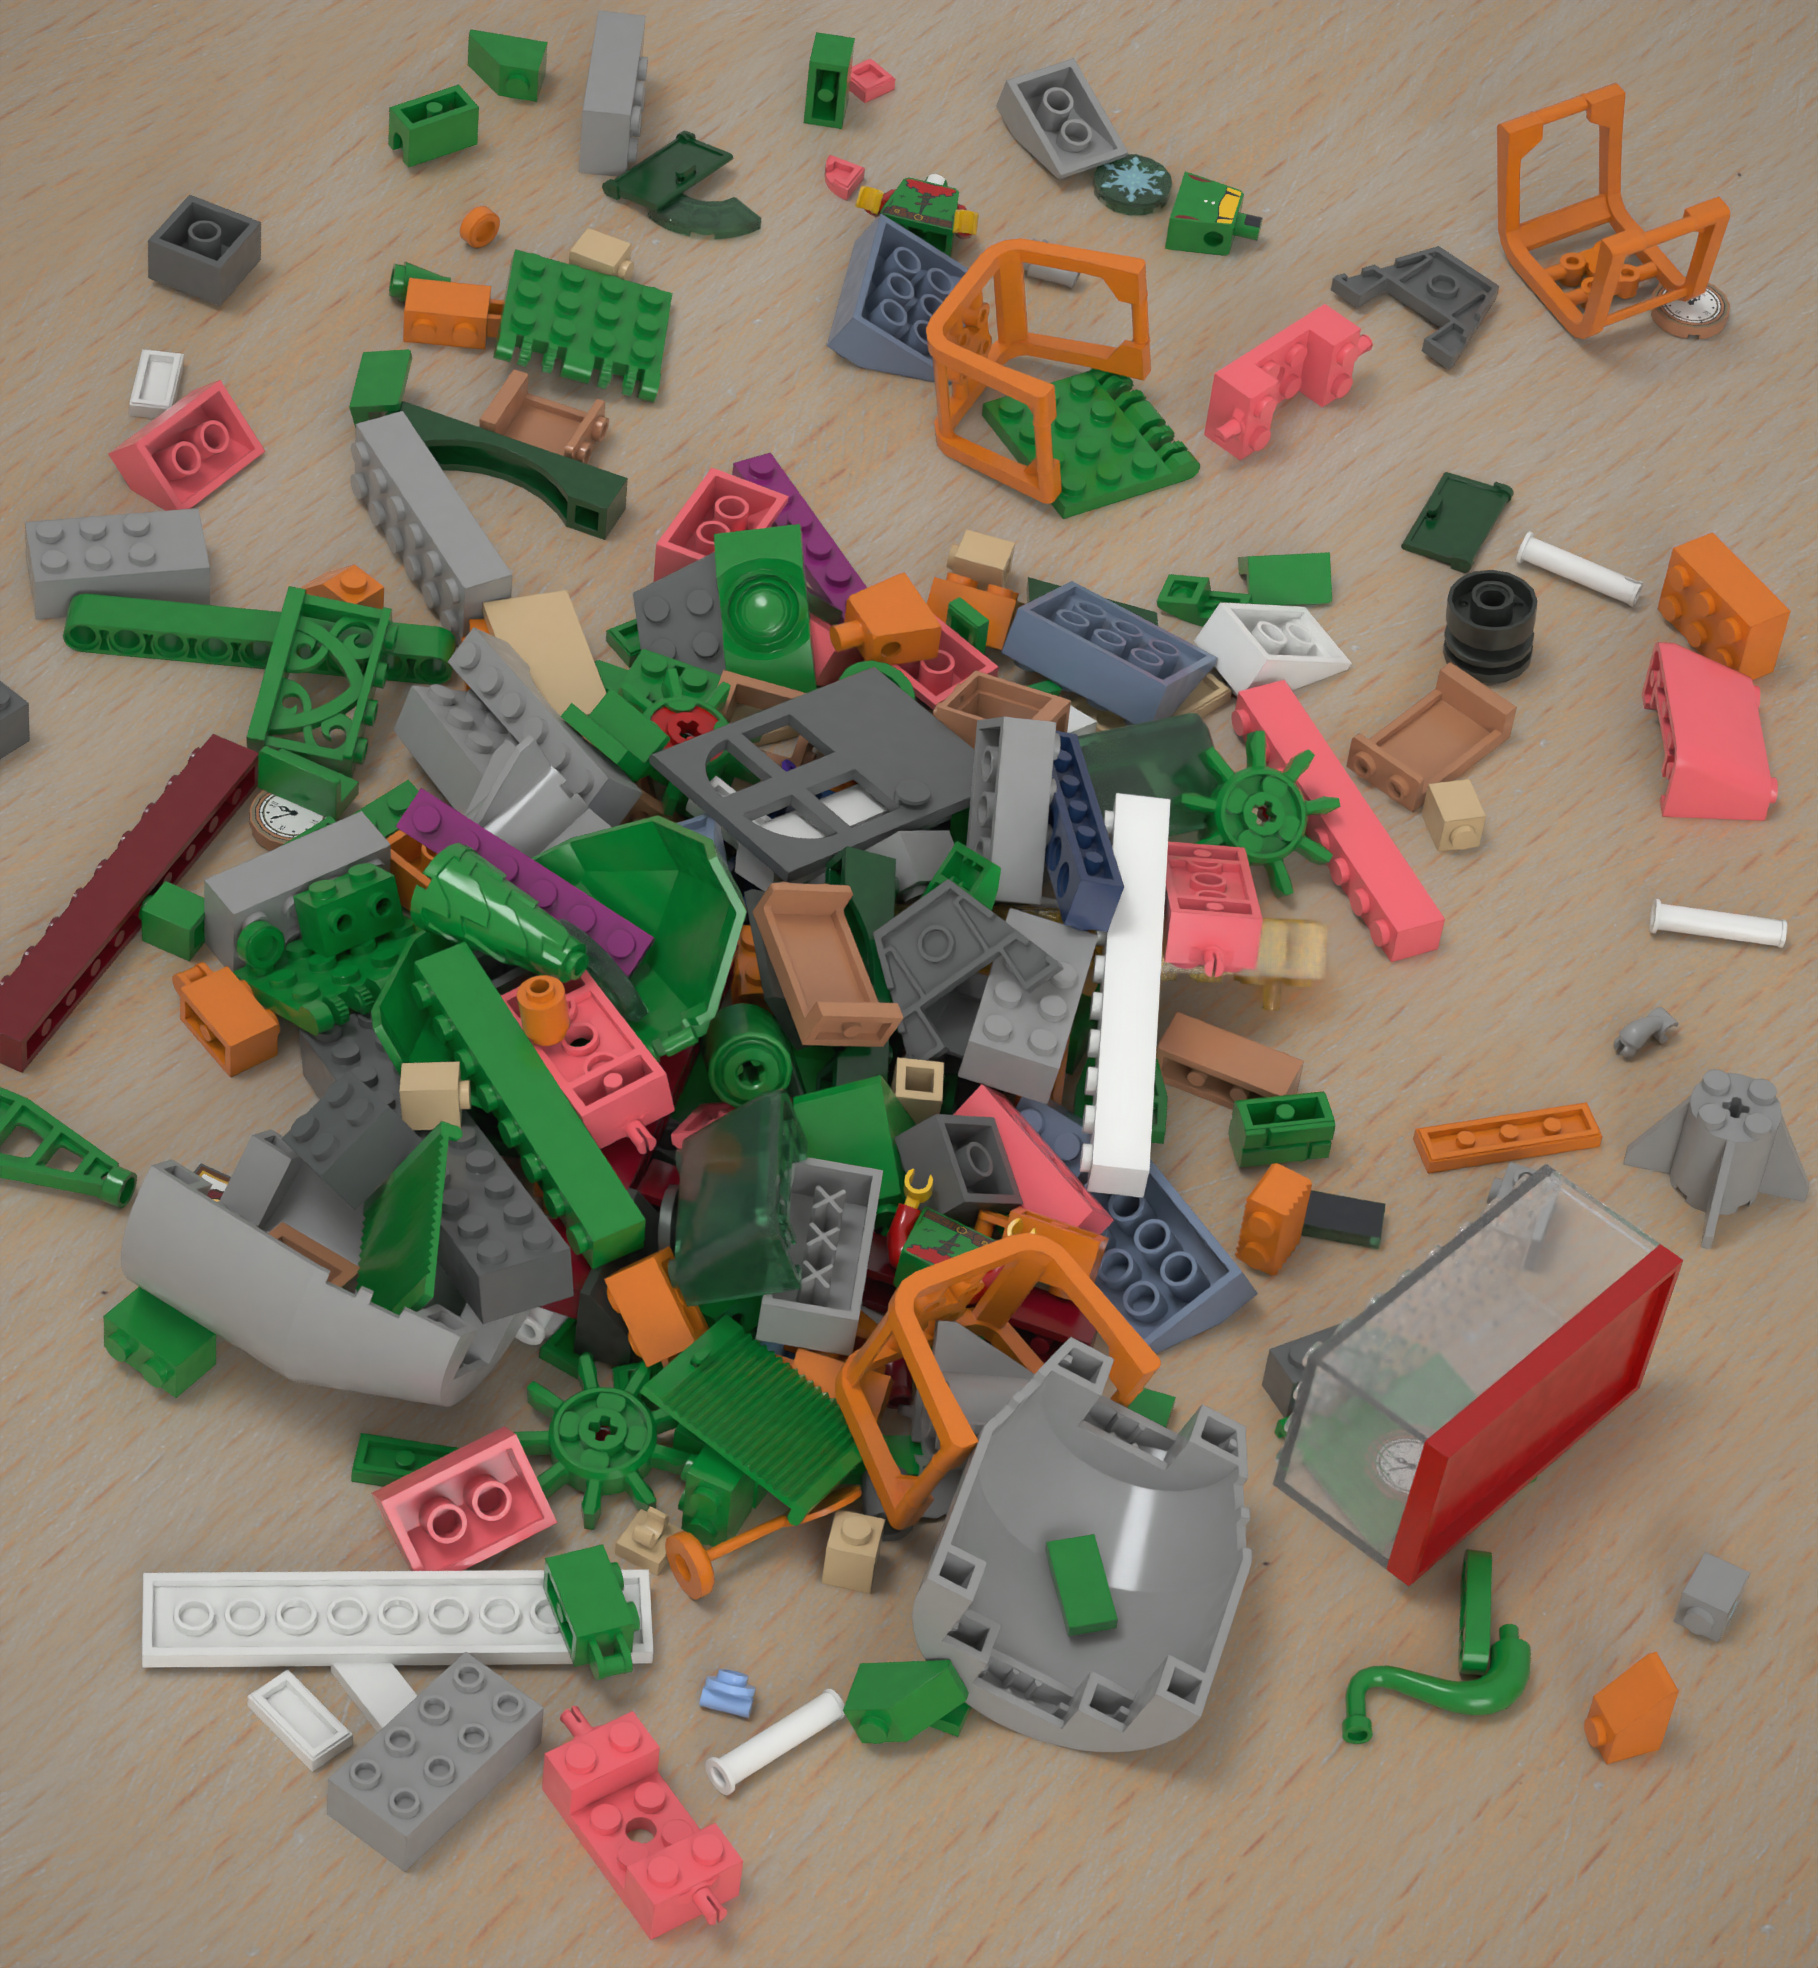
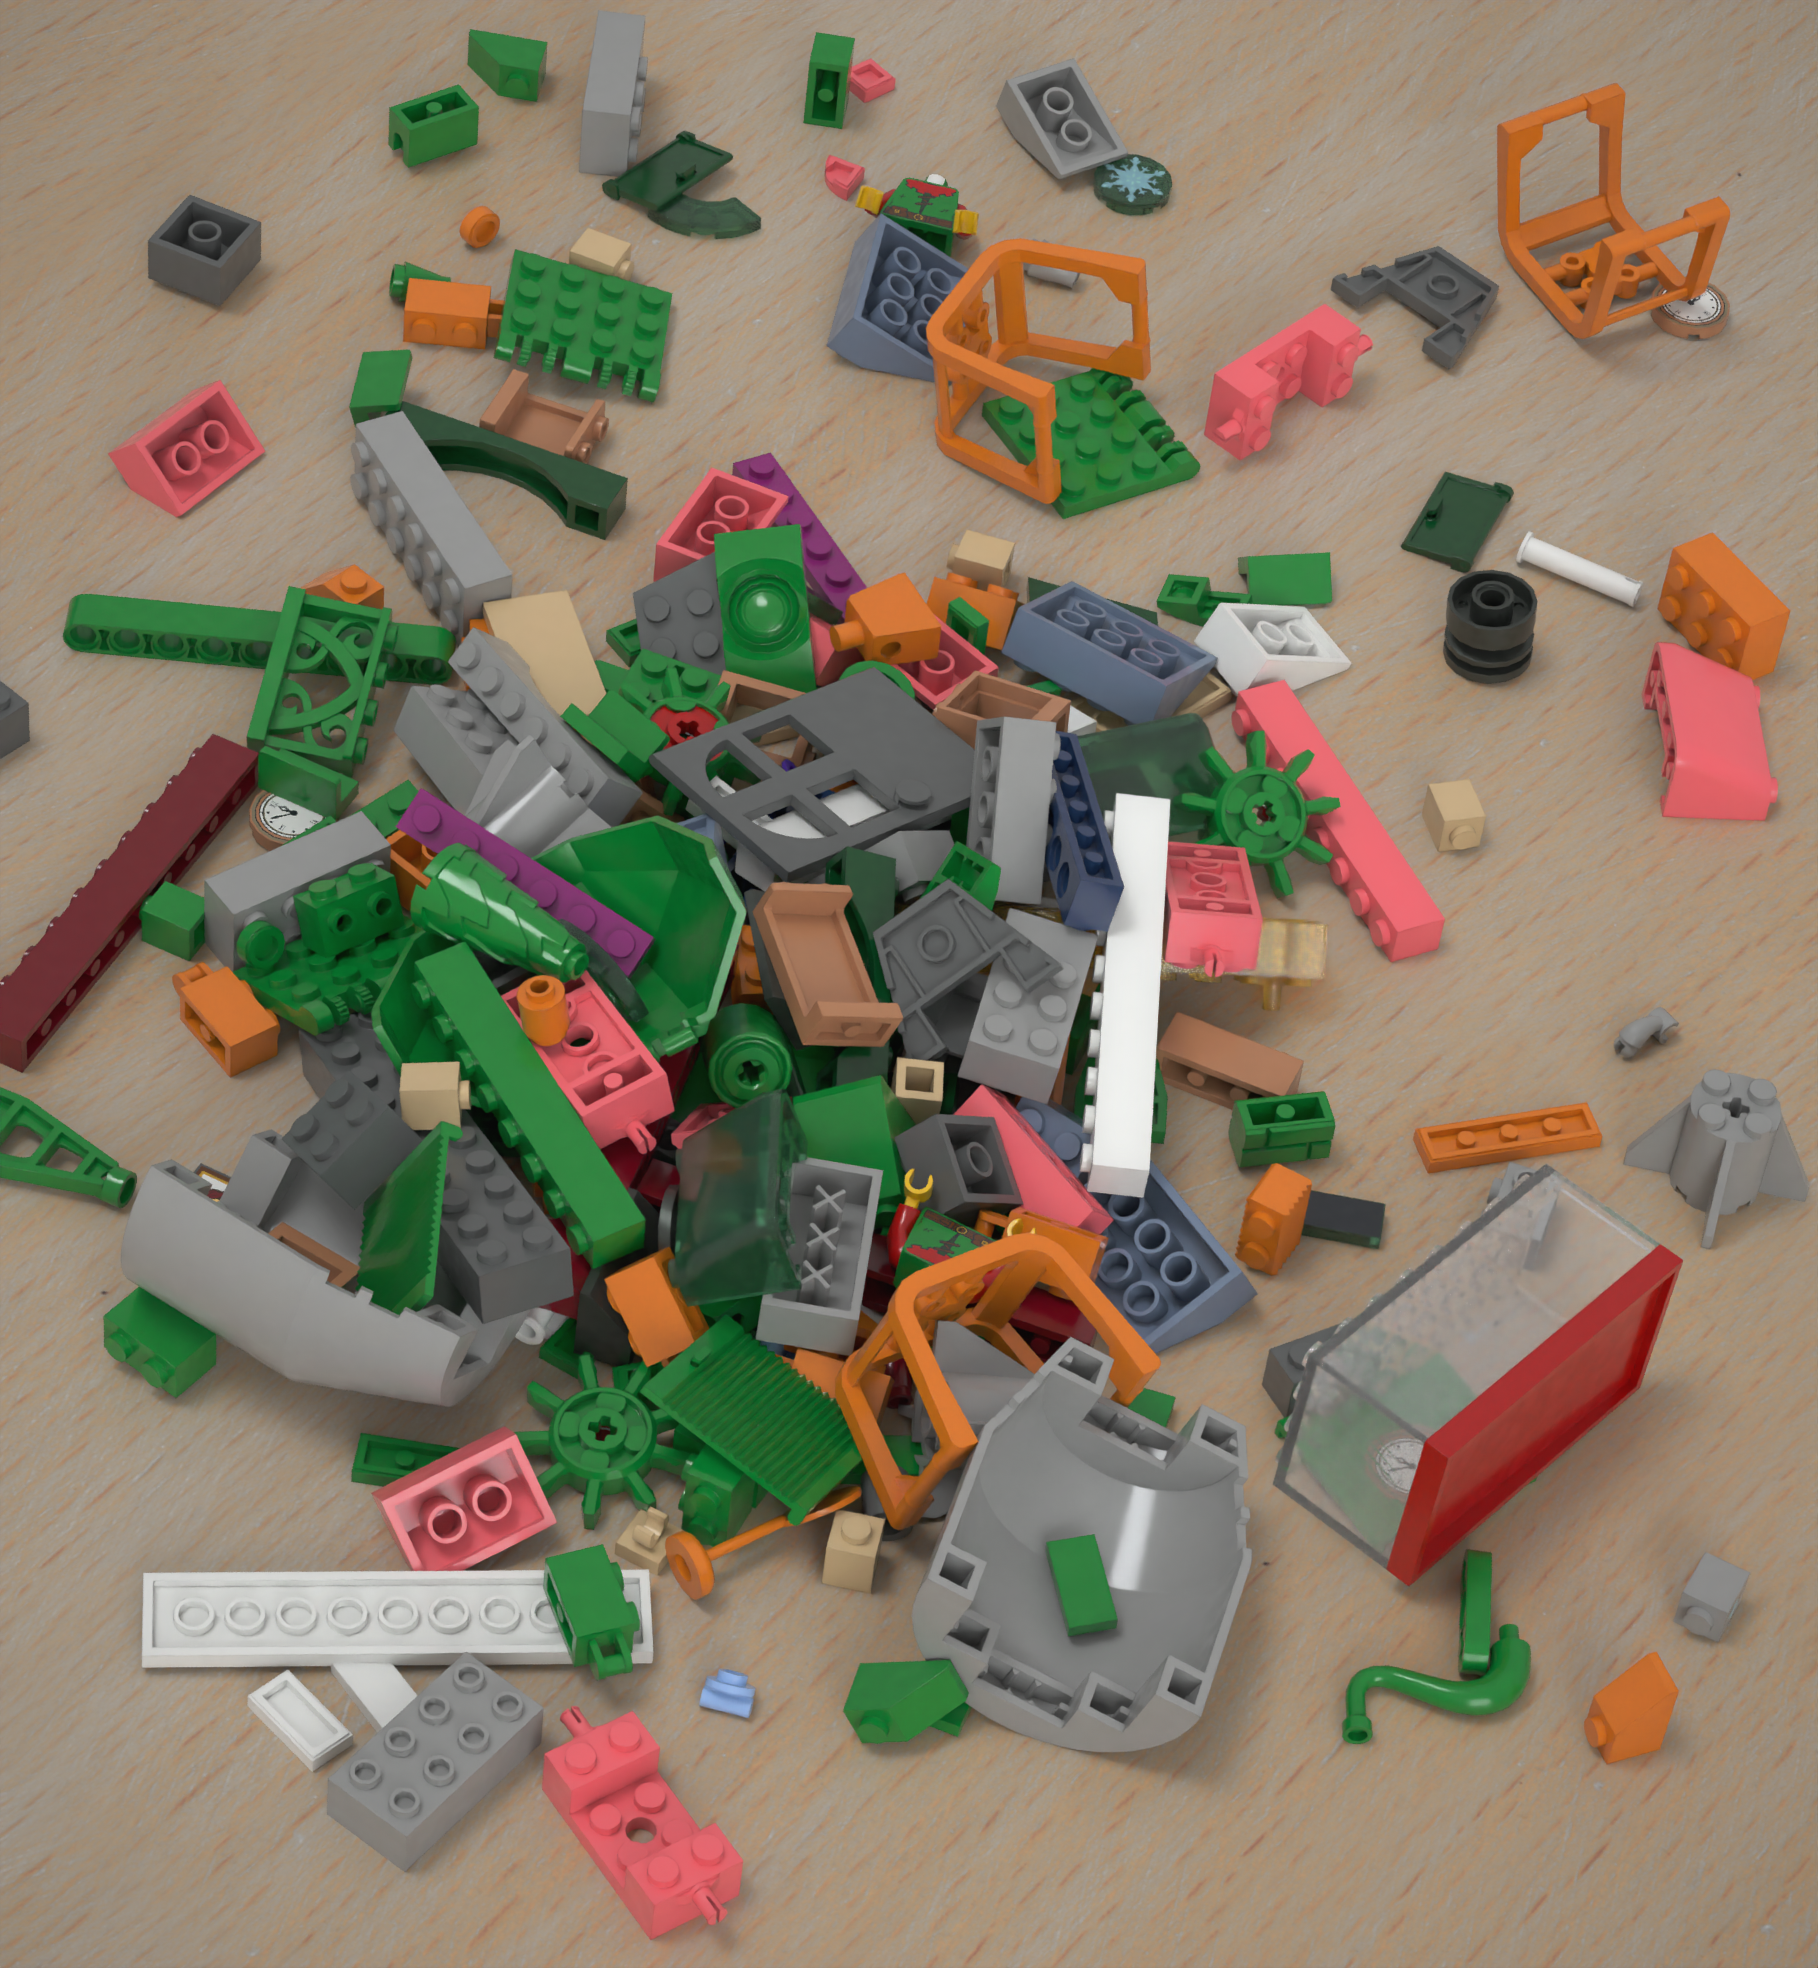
light grey brick [25,508,210,620] -> none
white tile [129,349,184,419] -> none
white pin [705,1689,845,1795] -> none
green torso [1165,172,1263,256] -> none
nougat panel [1346,662,1517,813] -> none
white pin [1649,898,1787,948] -> none

